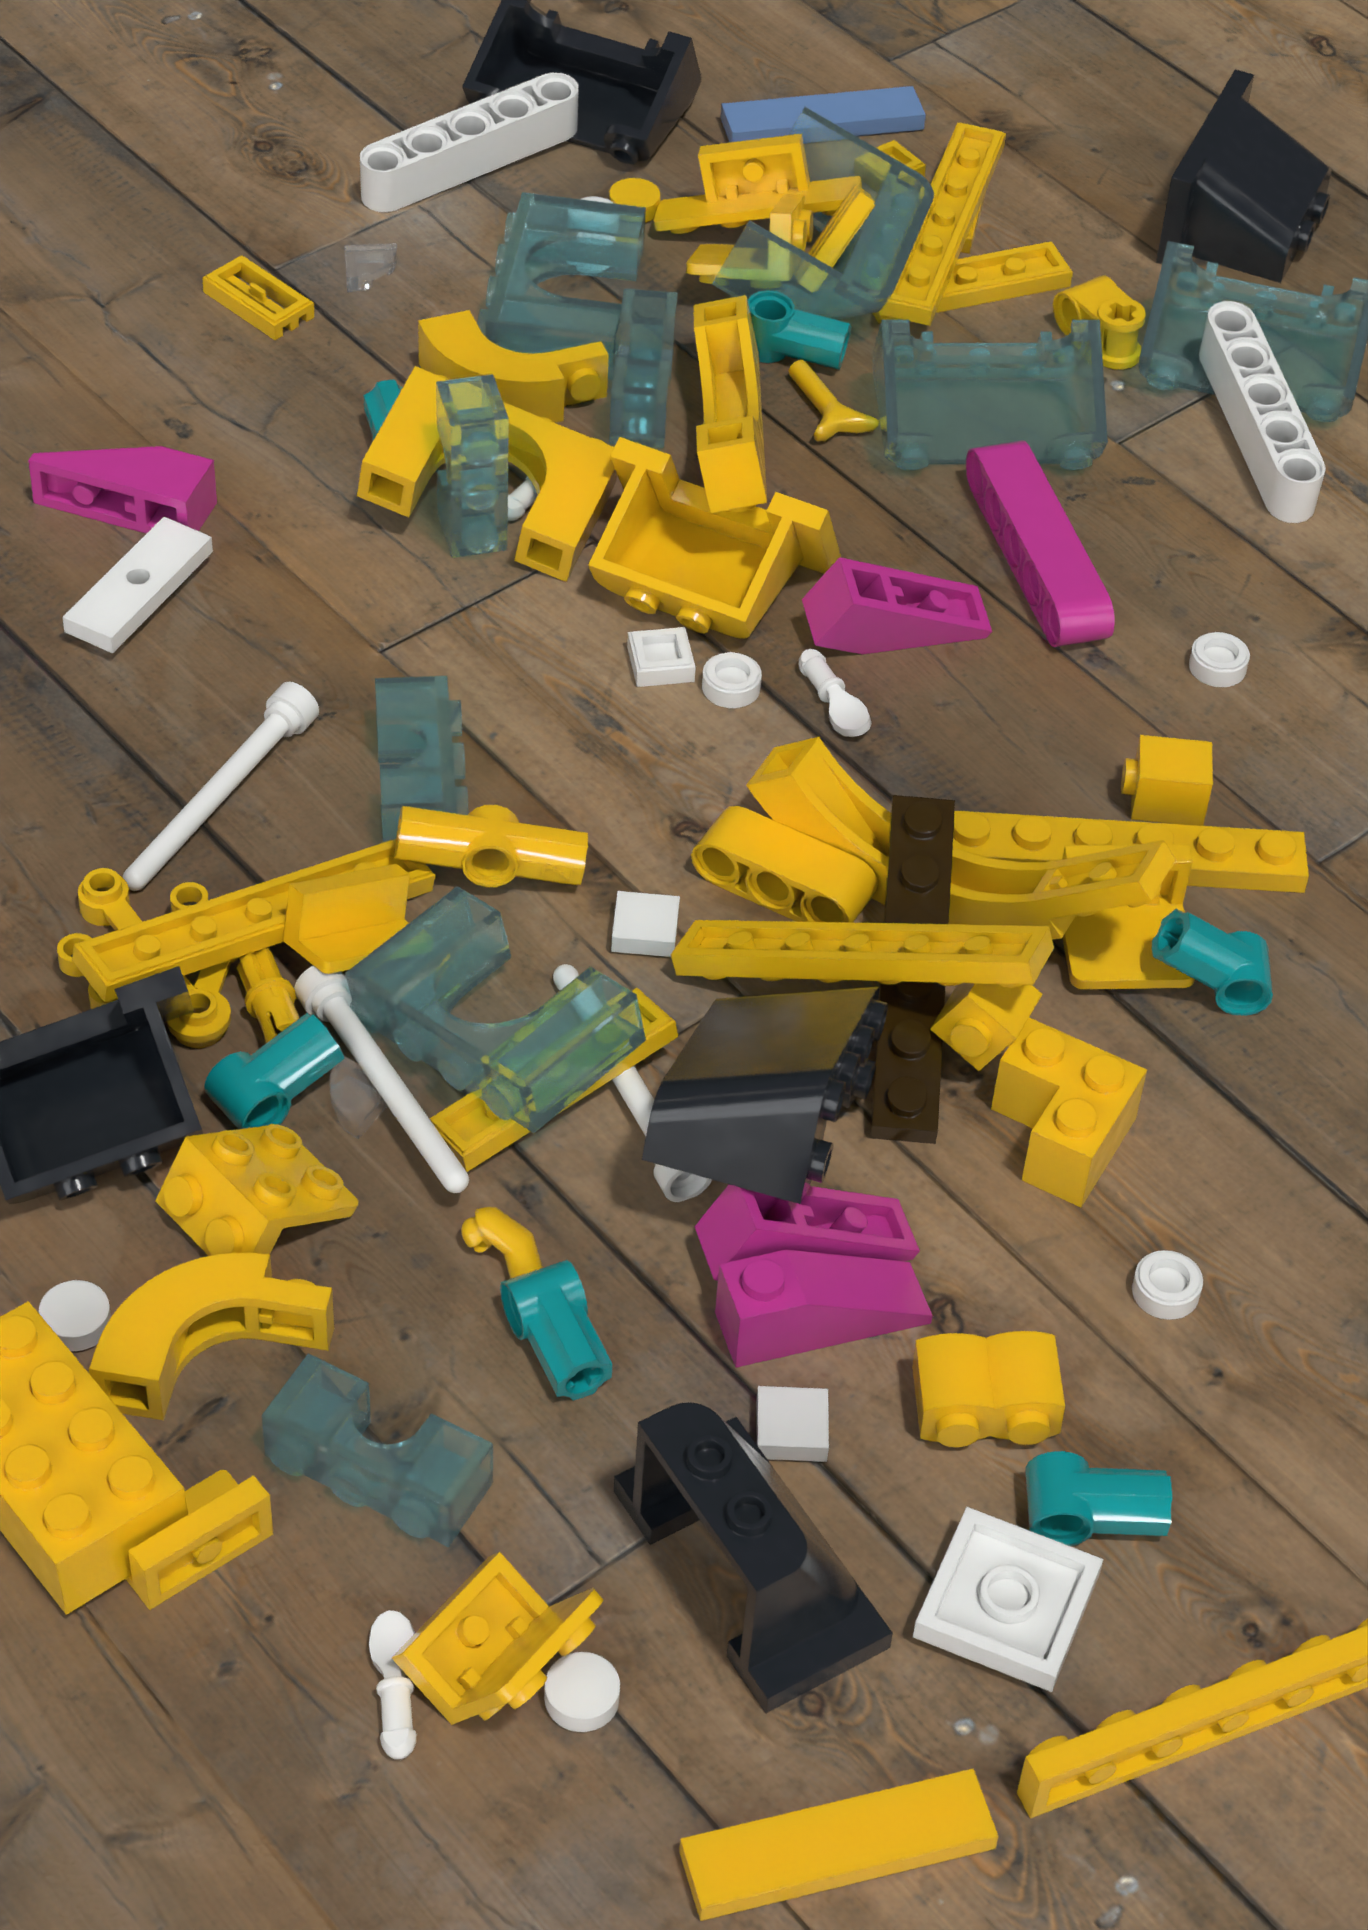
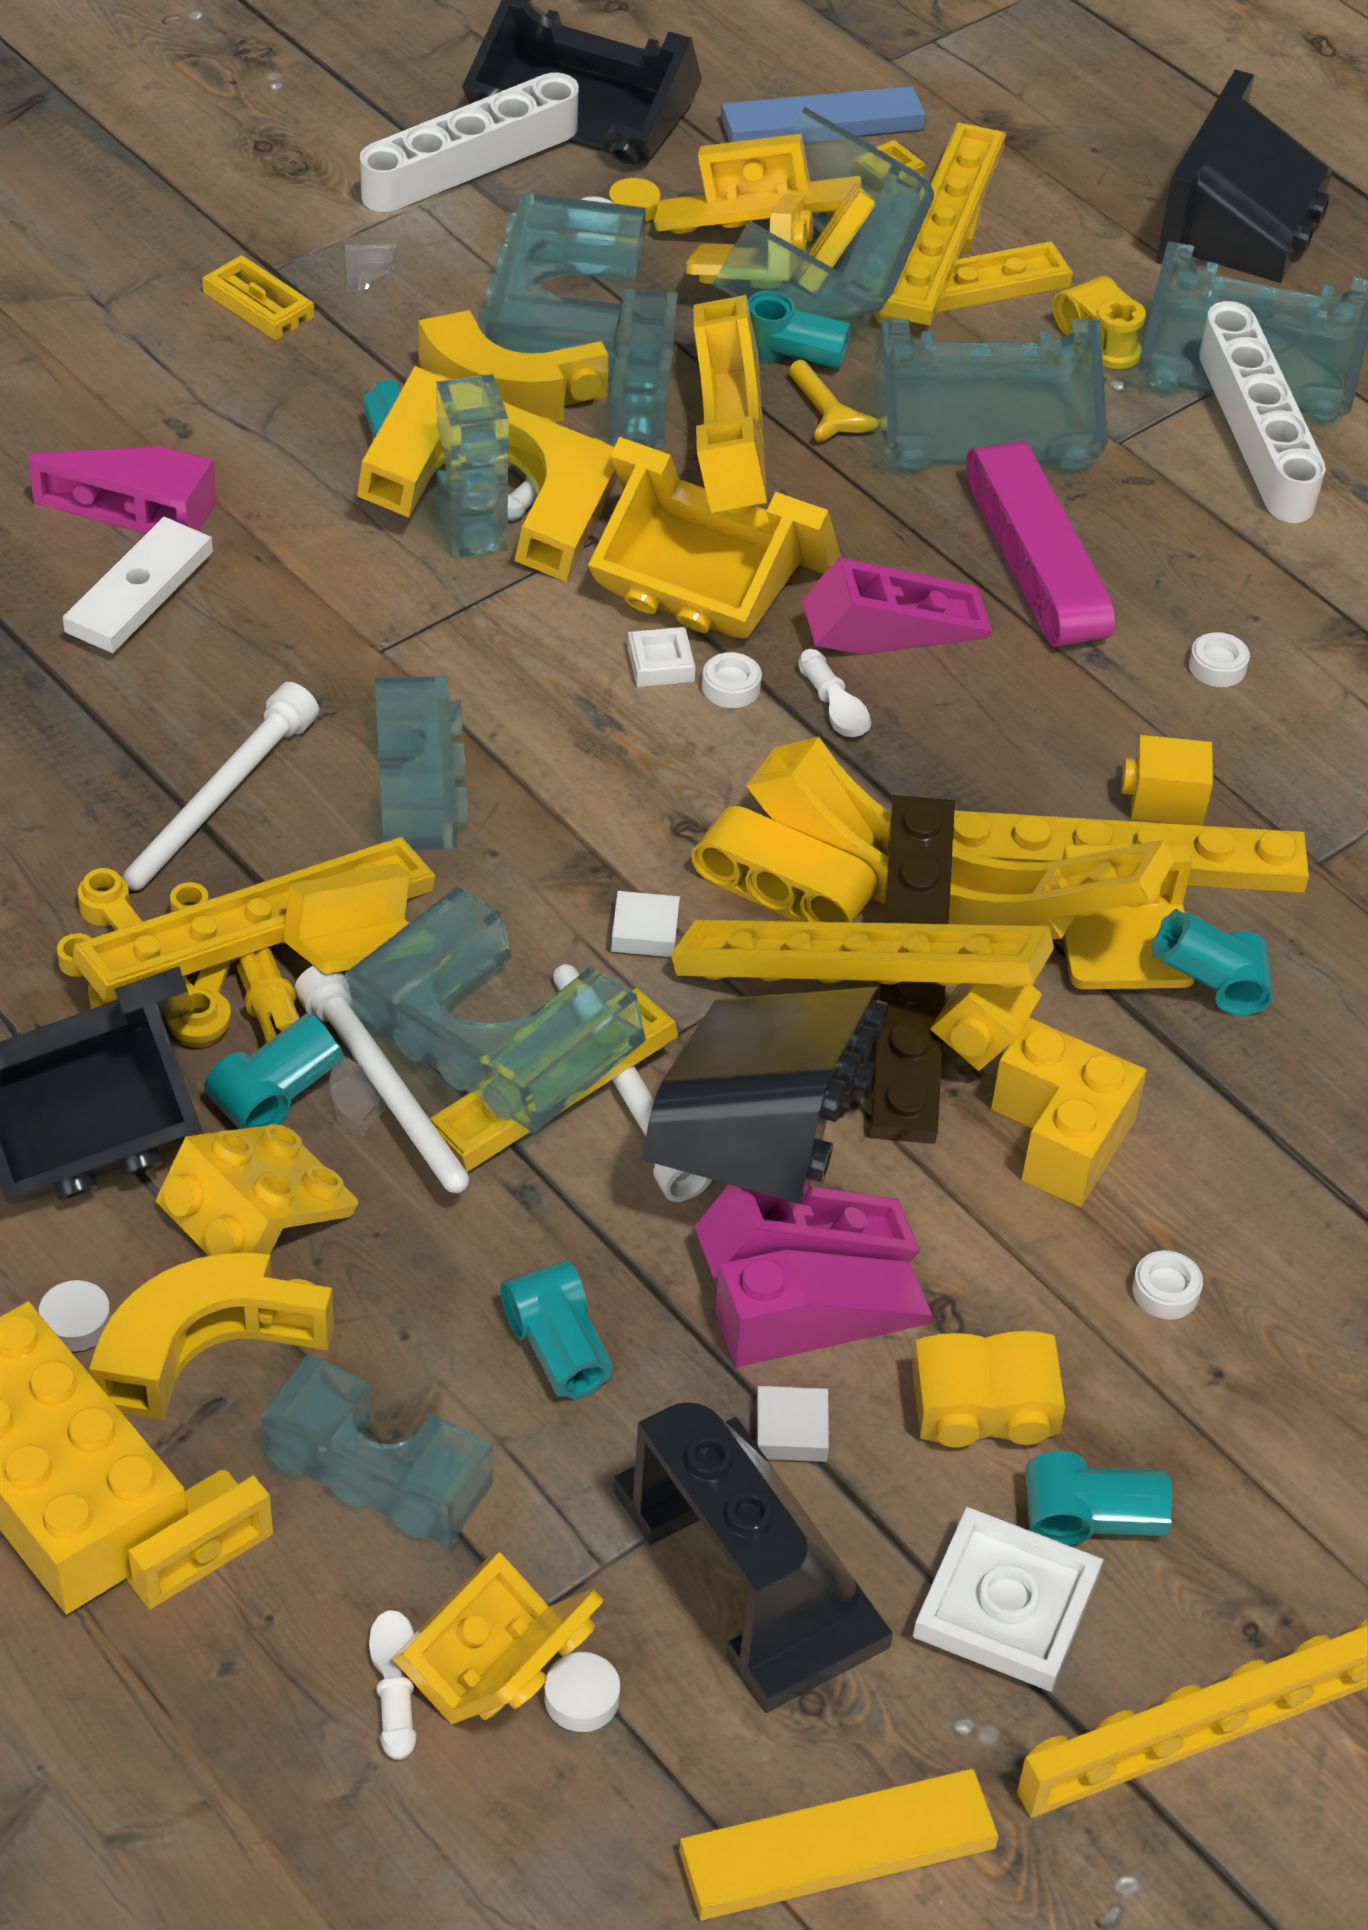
yellow piece [394,805,588,887] -> none
yellow arm [461,1207,543,1279] -> none

